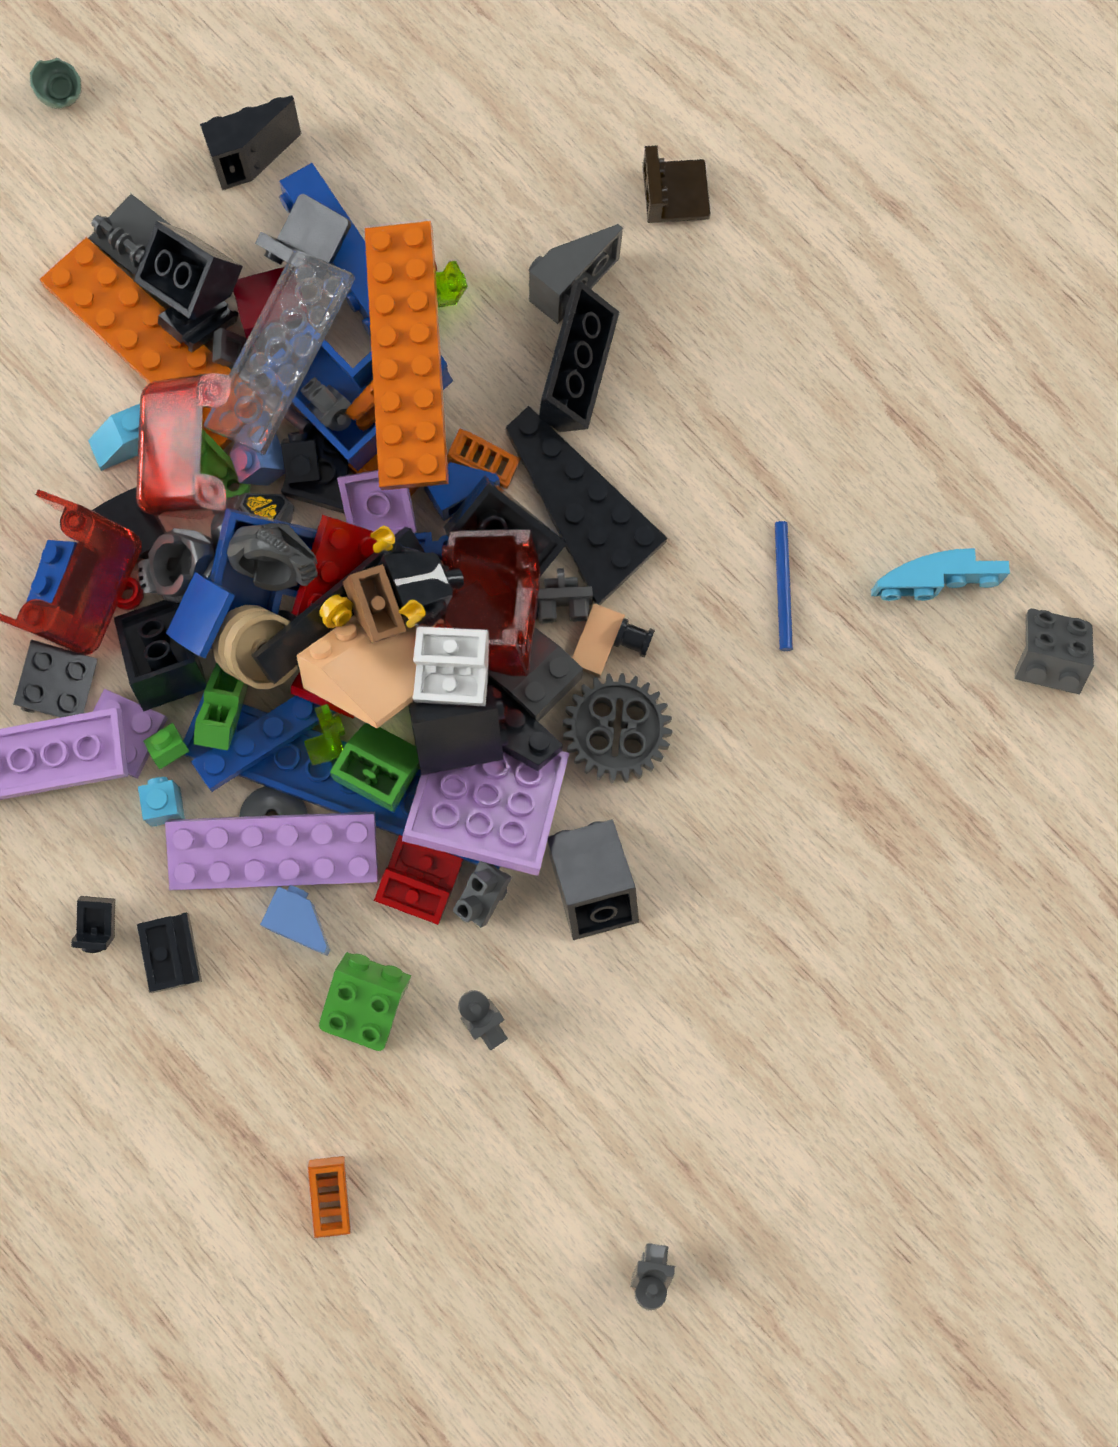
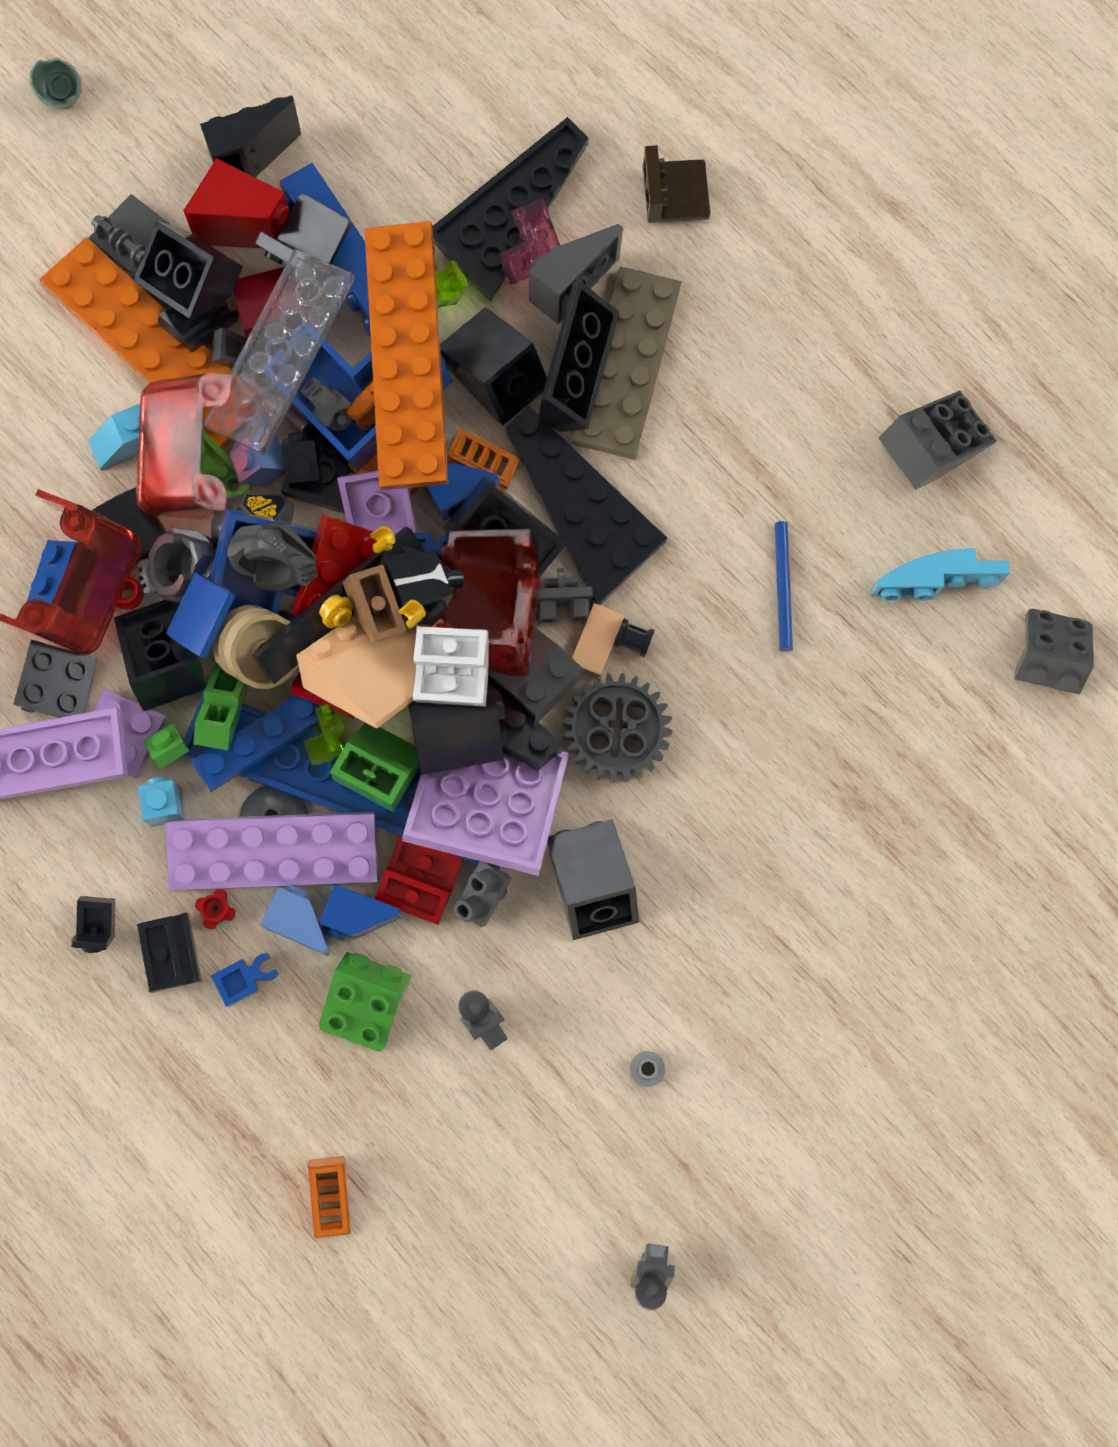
none -> red slope [183,158,290,249]
none -> red plate [195,889,236,930]
none -> blue plate [211,953,279,1008]
none -> blue slope [319,884,402,942]
none -> black wing [433,117,589,302]
none -> black slope [440,307,547,426]
none -> clear pink plate [499,198,560,285]
none -> dark tan plate [573,266,682,460]
none -> light grey plate [630,1051,665,1087]
none -> dark grey slope [879,390,997,490]

